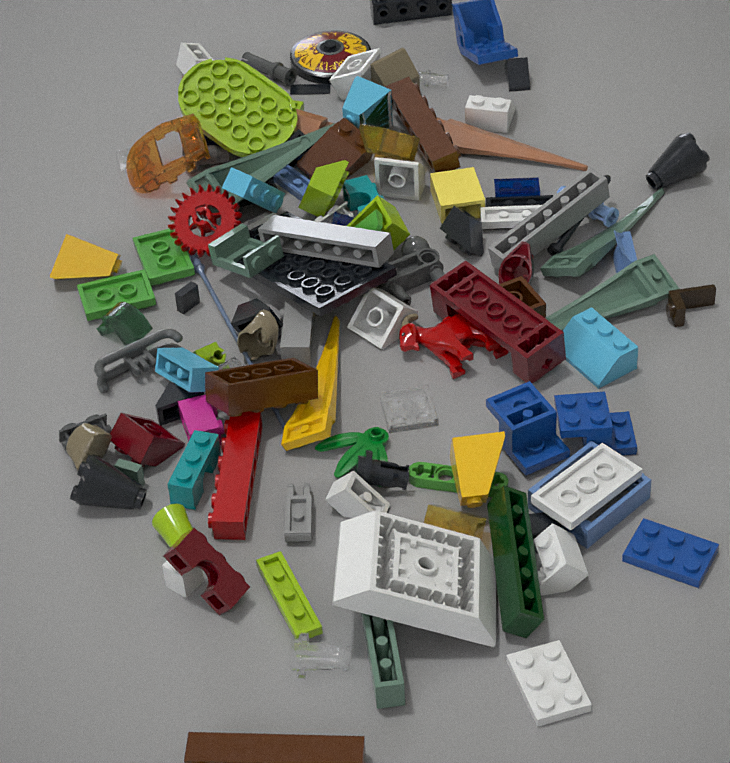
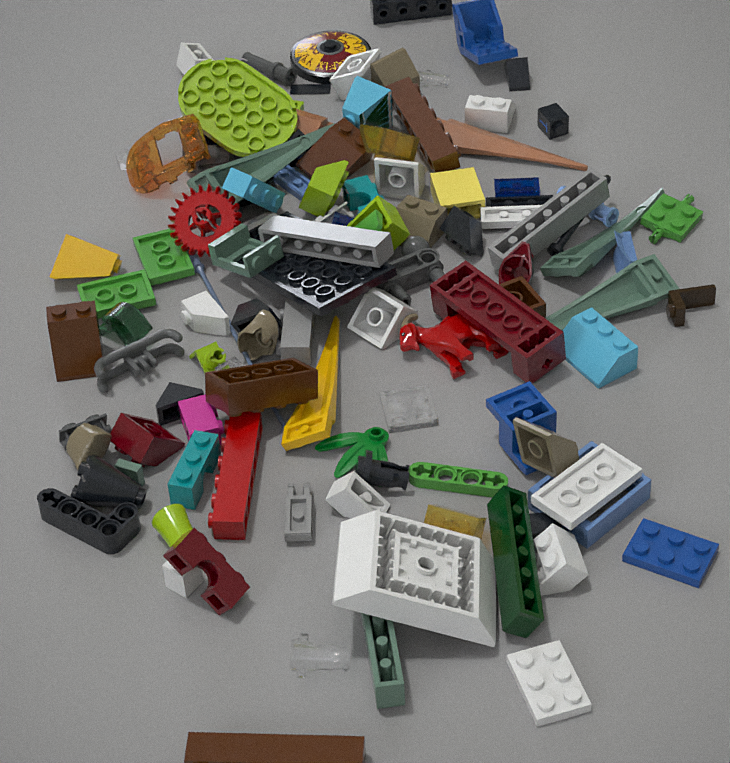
medium azure brick [155,348,219,392] -> none
black tile [175,281,200,314] -> none
lime plate [256,551,323,643] -> none
yellow slope [449,431,505,508] -> none
blue bracket [554,391,637,456] -> none
black cone [645,132,710,190] -> none
none -> black beam [37,488,141,554]
none -> reddish brown slope [46,300,105,382]
none -> white slope [180,291,231,336]
none -> dark tan slope [396,195,447,248]
none -> dark tan slope [513,417,580,478]
none -> black brick [537,103,569,140]
none -> bright green plate [640,193,703,244]

